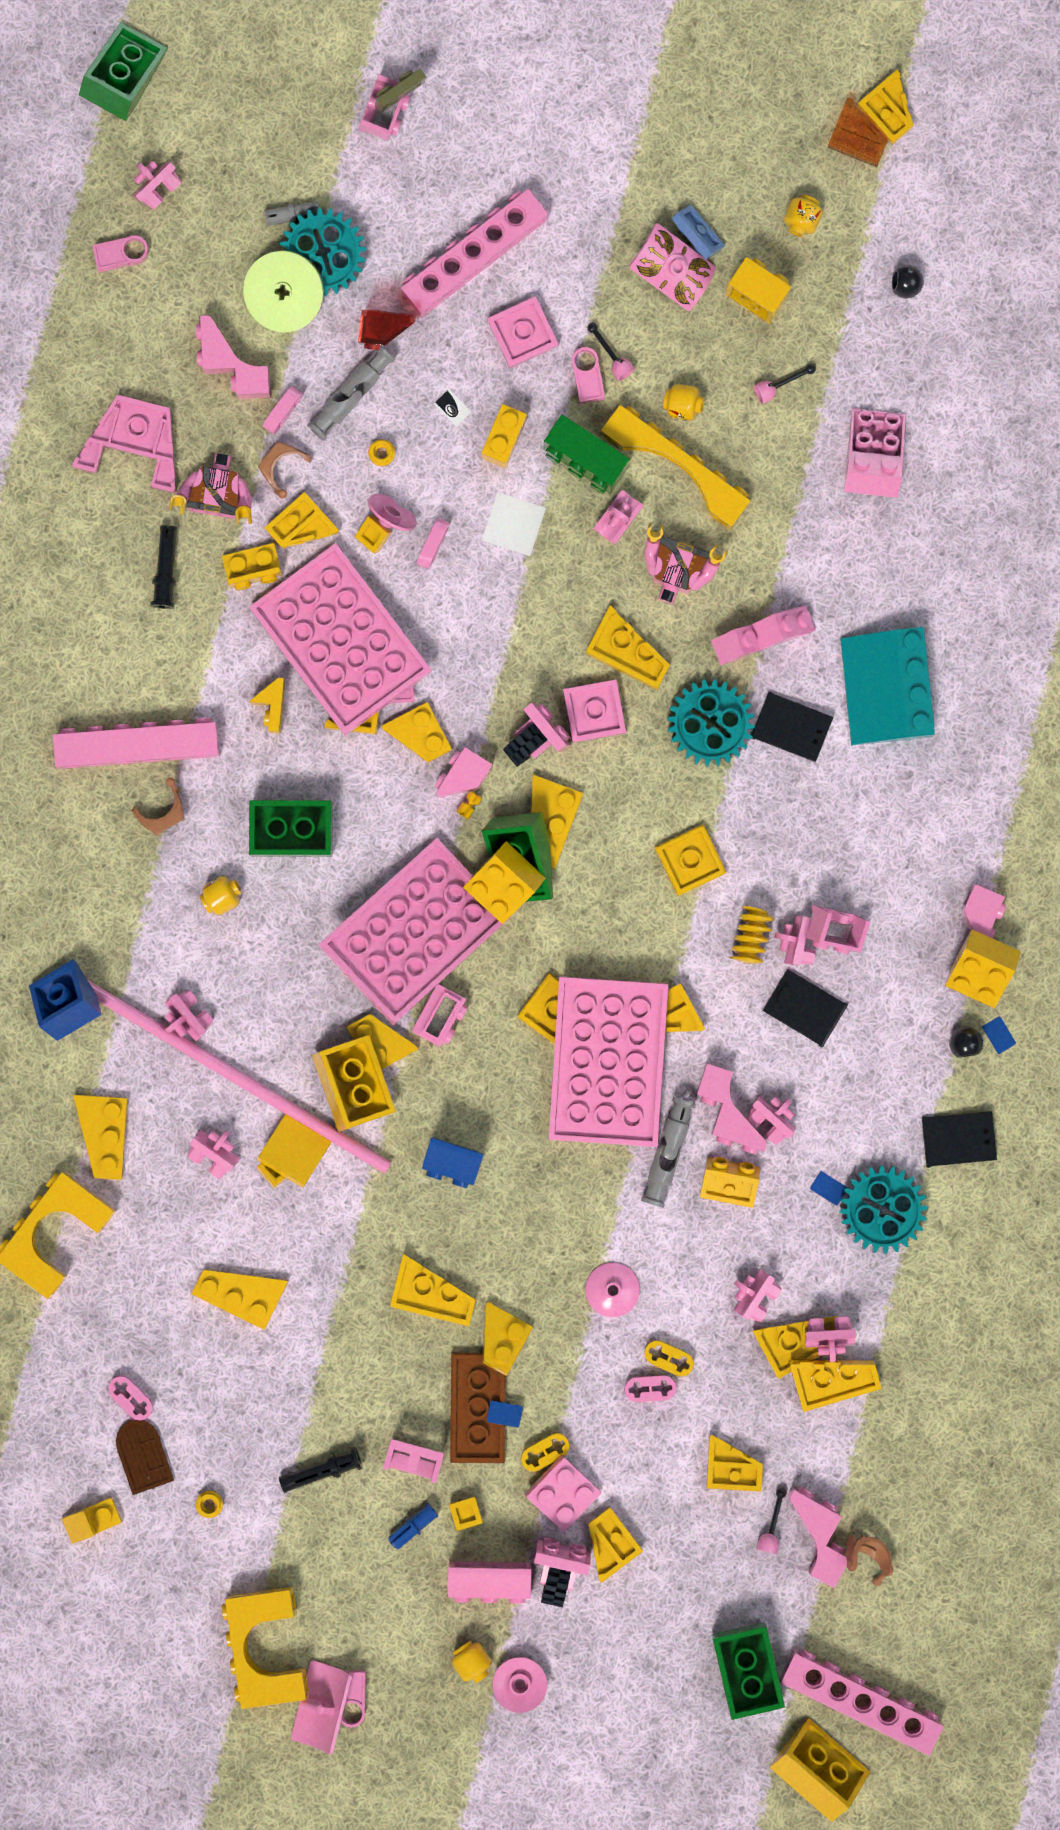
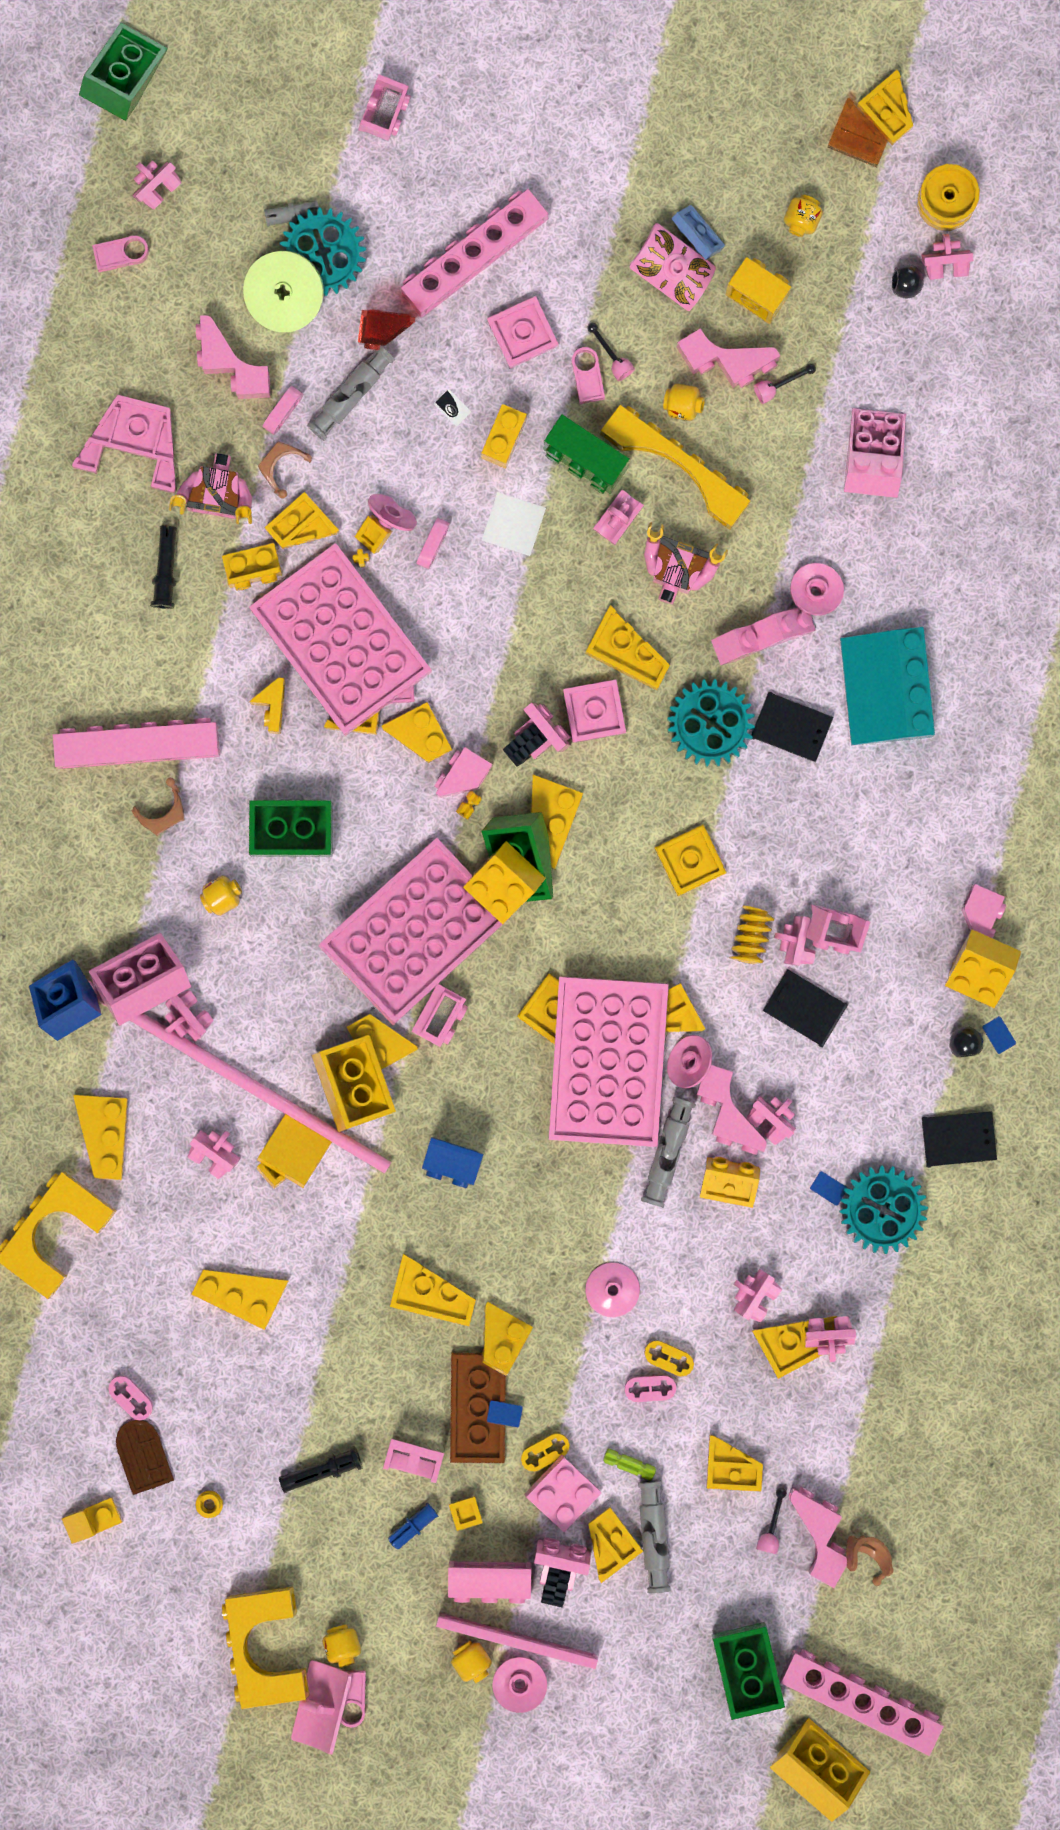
yellow plate [368,439,395,467] -> none
olive plate [375,68,427,113] -> none
yellow wing [788,1360,882,1412] -> none
none -> bright pink brick [89,933,191,1026]
none -> yellow head [322,1625,361,1668]
none -> yellow piece [353,549,370,568]
none -> bright pink tile [436,1613,598,1669]
none -> lime axle [603,1449,656,1481]
none -> light grey piece [638,1480,671,1593]
none -> bright pink dish [667,1035,712,1088]
none -> bright pink arch [676,328,780,388]
none -> bright pink dish [790,563,844,616]
none -> yellow wheel [917,164,980,231]
none -> bright pink hips [921,234,974,280]

